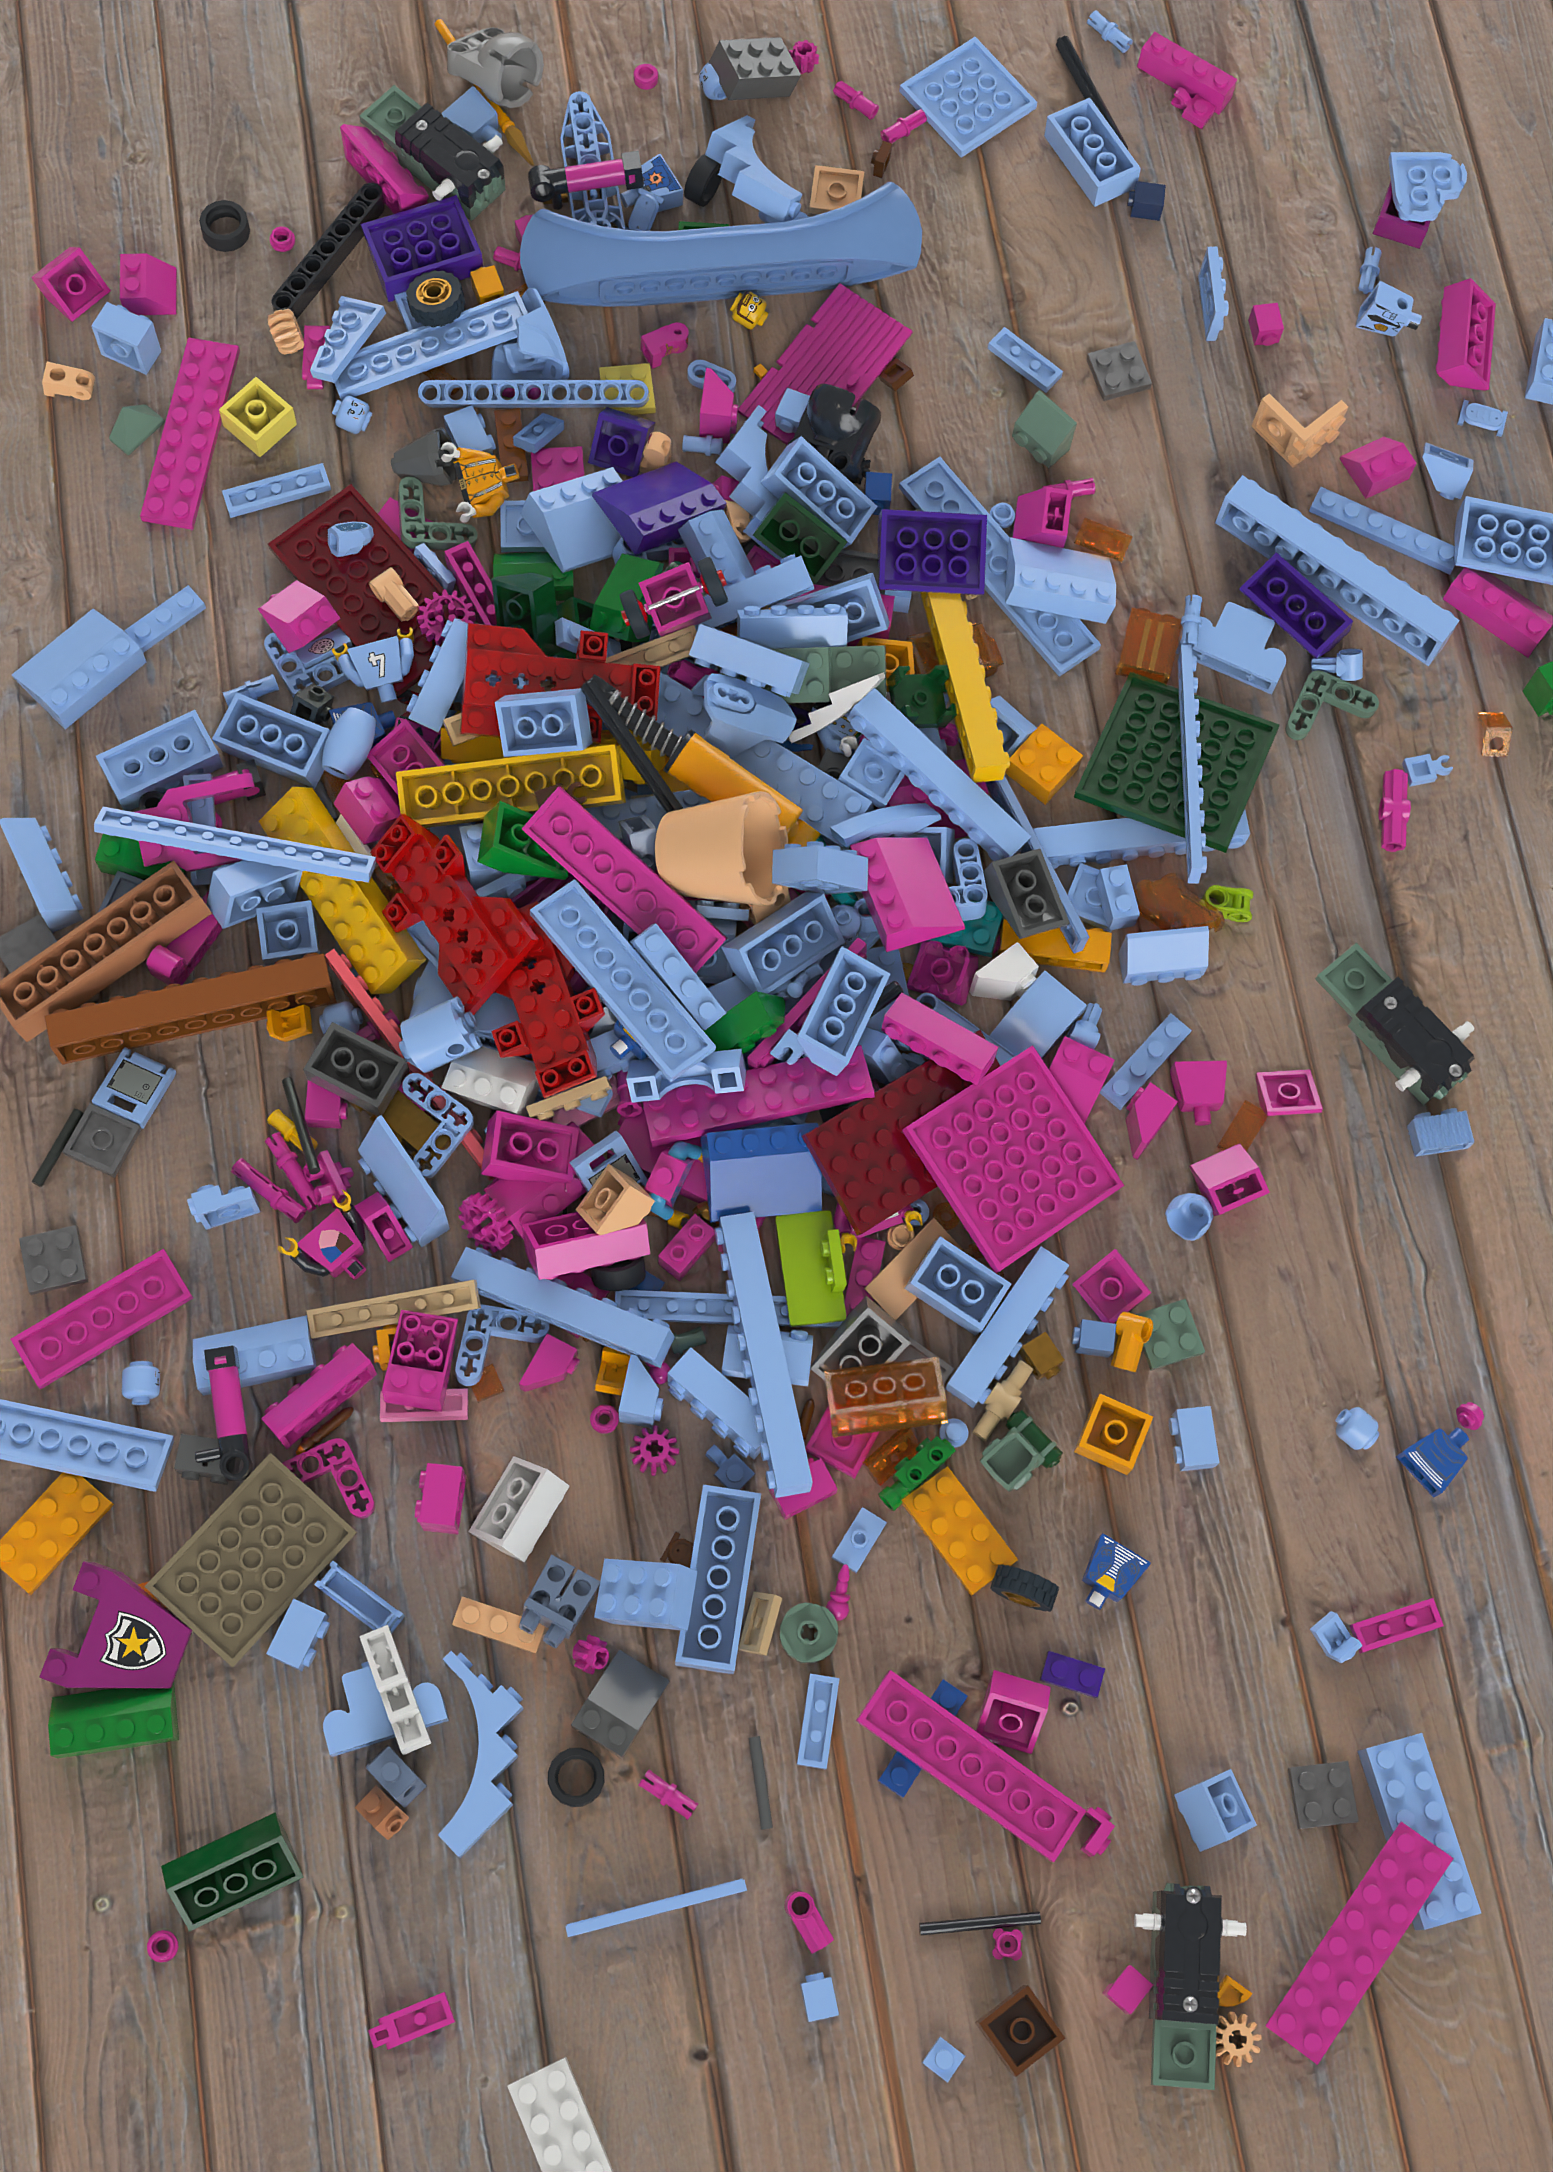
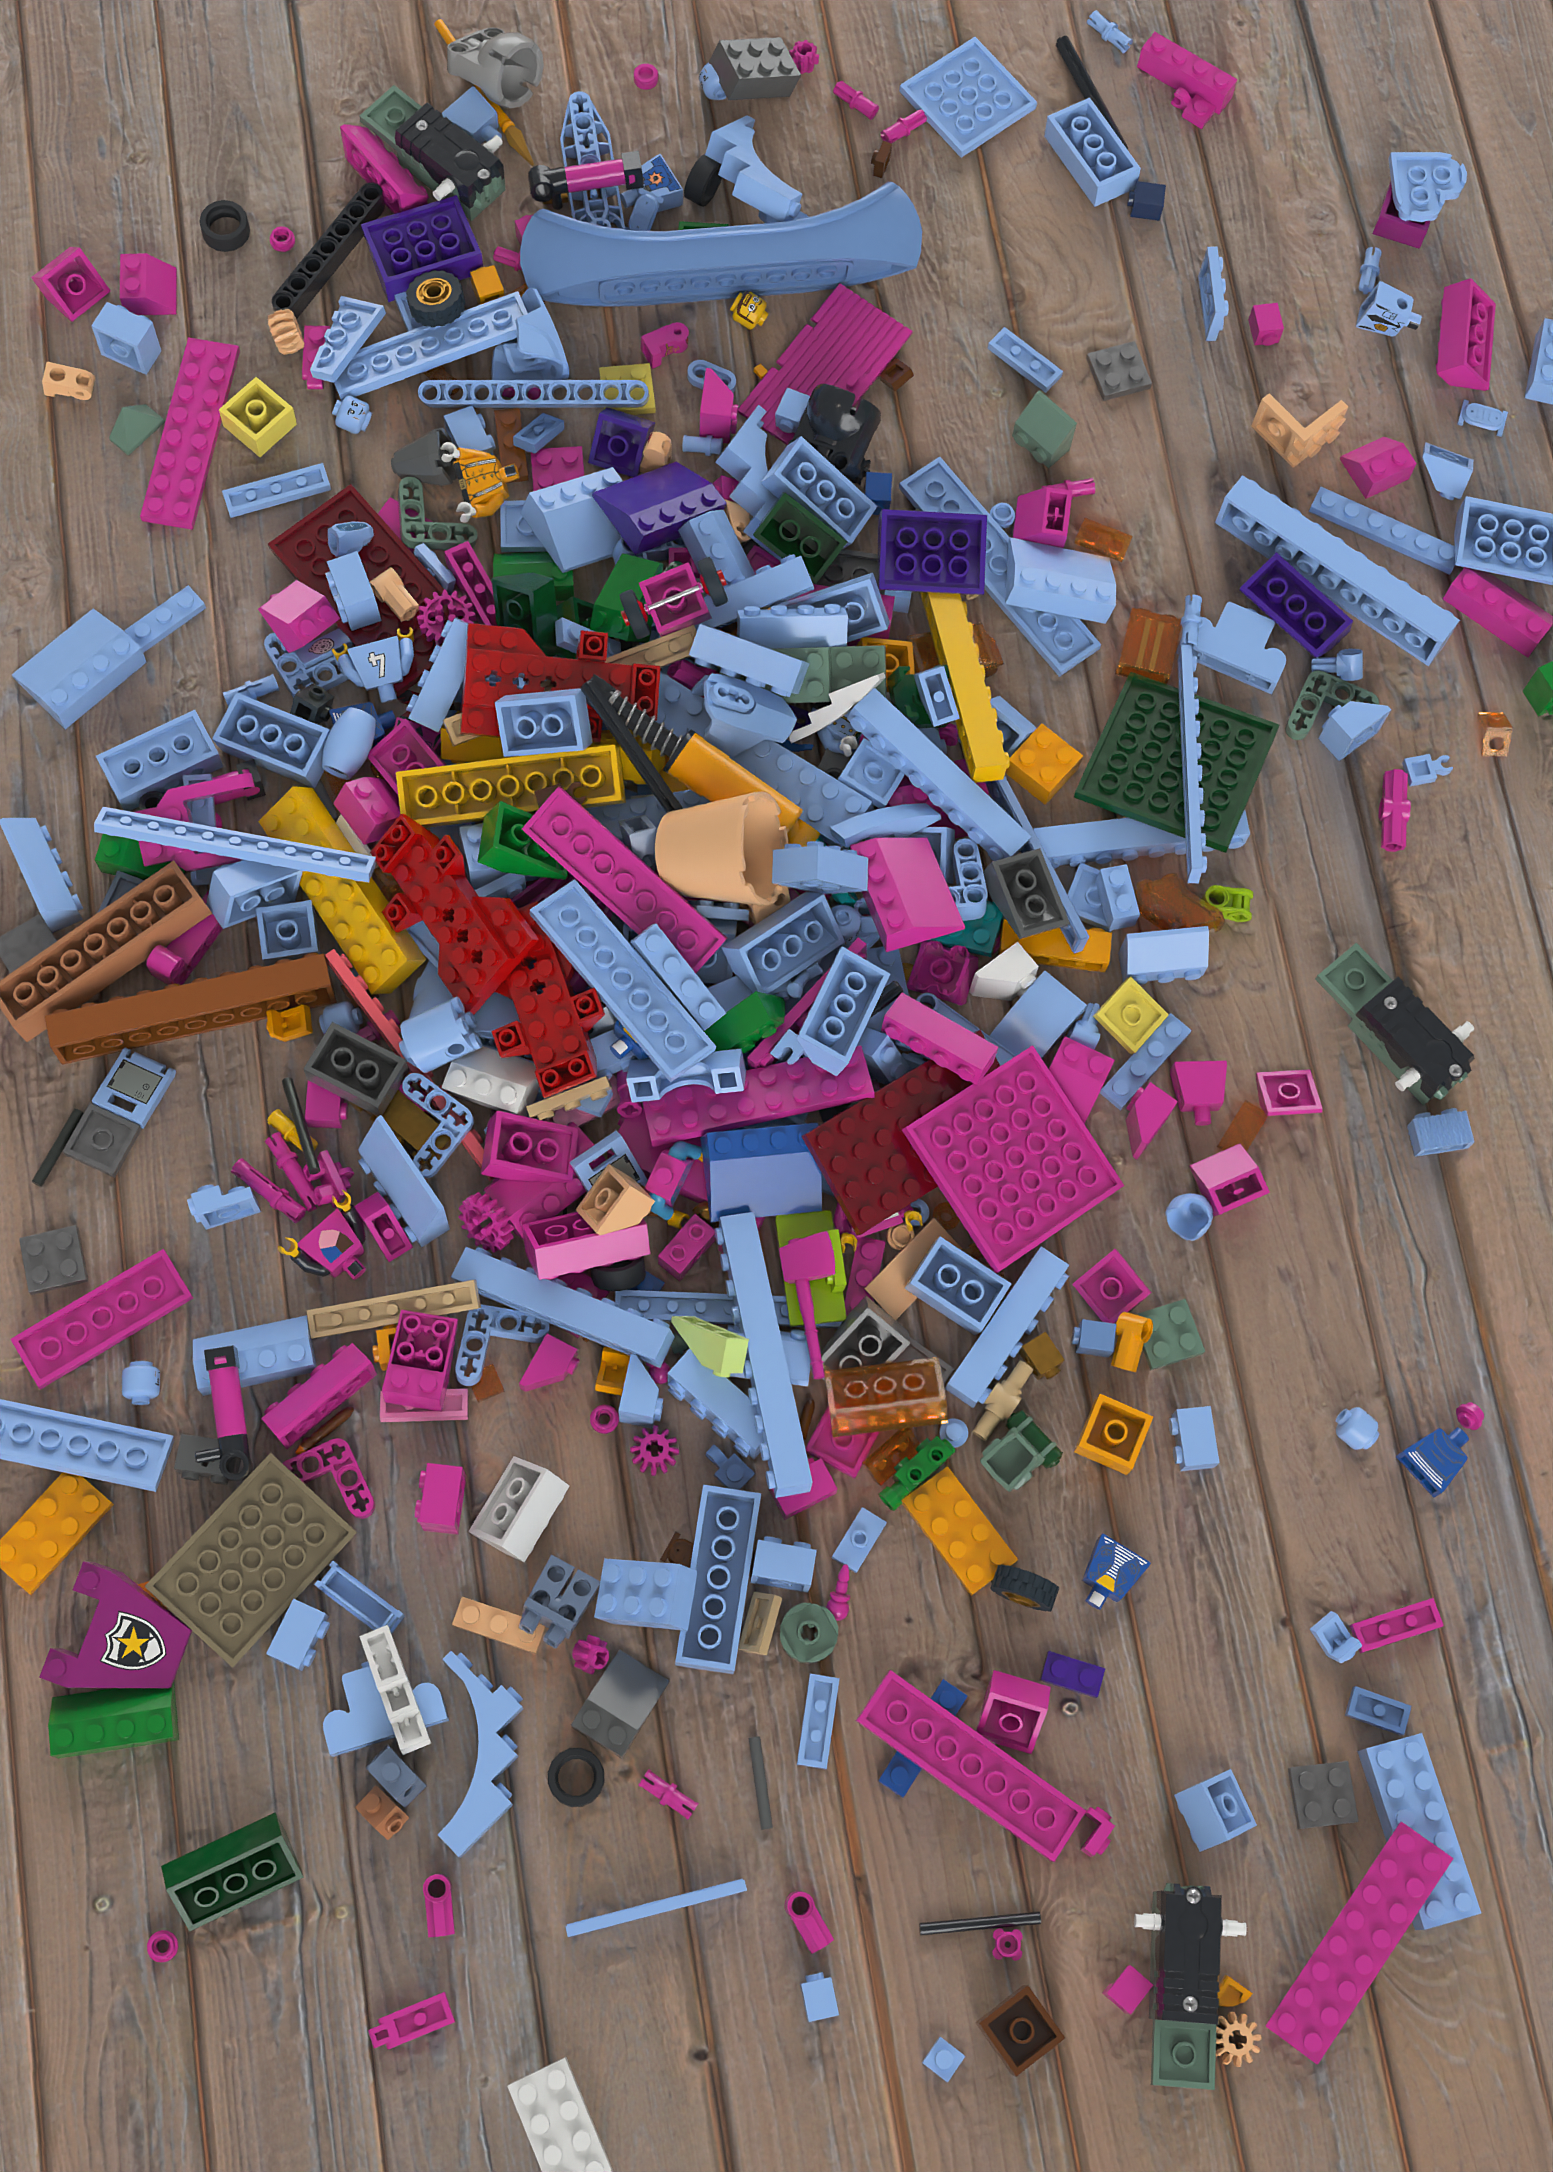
light nougat plate [809,165,864,214] -> none
none -> light blue brick [325,551,382,631]
none -> dark pink piece [423,1874,455,1938]
none -> yellowish green slope [671,1316,749,1377]
none -> light blue brick [750,1536,817,1593]
none -> dark pink piece [779,1231,835,1379]
none -> light blue slope [913,666,960,727]
none -> light yellow plate [1093,977,1169,1055]
none -> light blue slope [1318,701,1391,761]
none -> medium blue plate [1345,1686,1412,1735]

